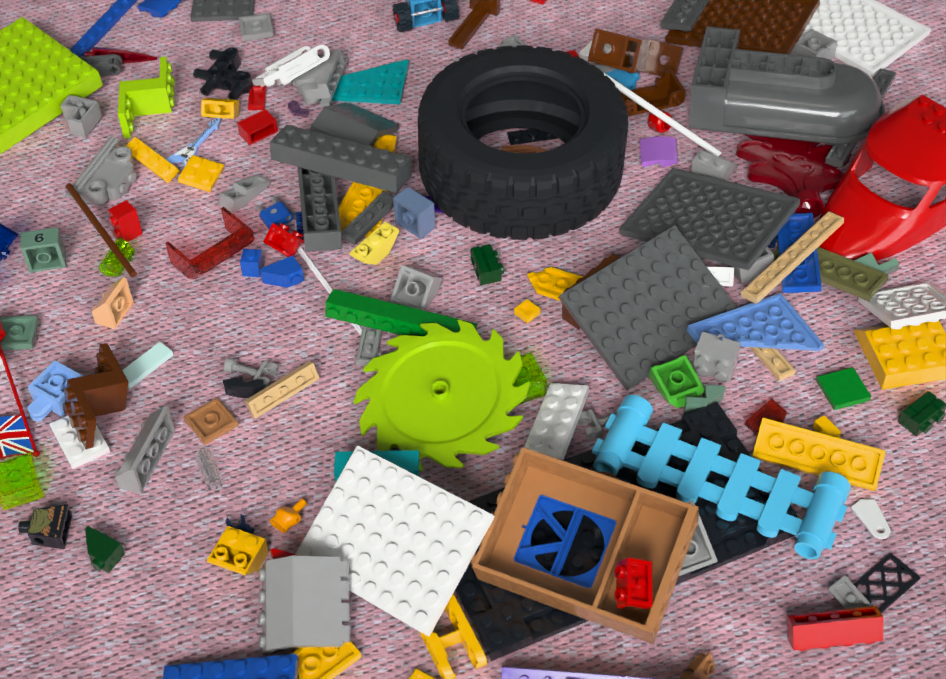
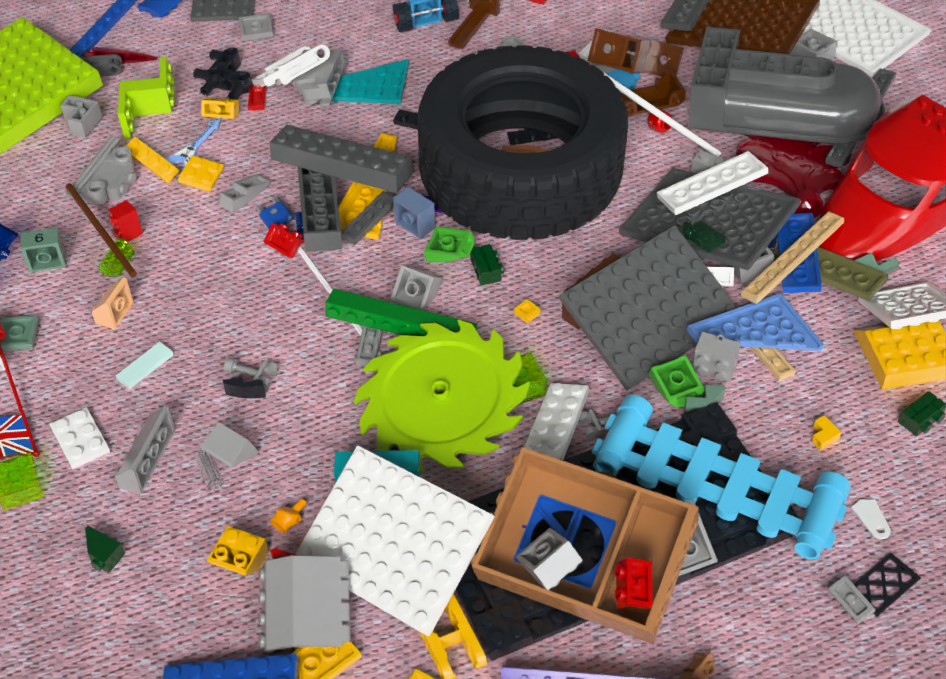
torso [18,504,73,549] -> none
light blue brick [27,361,83,421] -> none
reddish brown bracket [63,343,129,449] -> none
clear red windscreen [165,207,255,279] -> none
medium nougat tile [183,398,239,445] -> none
dark blue piece [226,514,255,534] -> none
red piece [237,109,278,145] -> none
blue brick [240,249,264,277] -> none
tan plate [245,361,320,419] -> none
blue slope [259,255,304,288] -> none
clear purple arm [288,100,309,117] -> none
dark grey hinge [310,102,399,146] -> none
light yellow slope [350,222,399,265] -> none
yellow tile [527,267,583,301] -> none
medium lavender slope [640,136,678,167] -> none
clear red wing [744,399,787,437] -> none
yellow plate [752,418,886,492] -> none
brick [787,606,883,651] -> none
green tile [816,367,871,410] -> none
none -> light grey slope [201,422,259,467]
none -> black plate [393,109,418,130]
none -> bright green slope [424,226,475,263]
none -> light grey slope [516,528,583,590]
none -> white plate [657,151,768,215]
none -> clear green bracket [683,221,726,253]

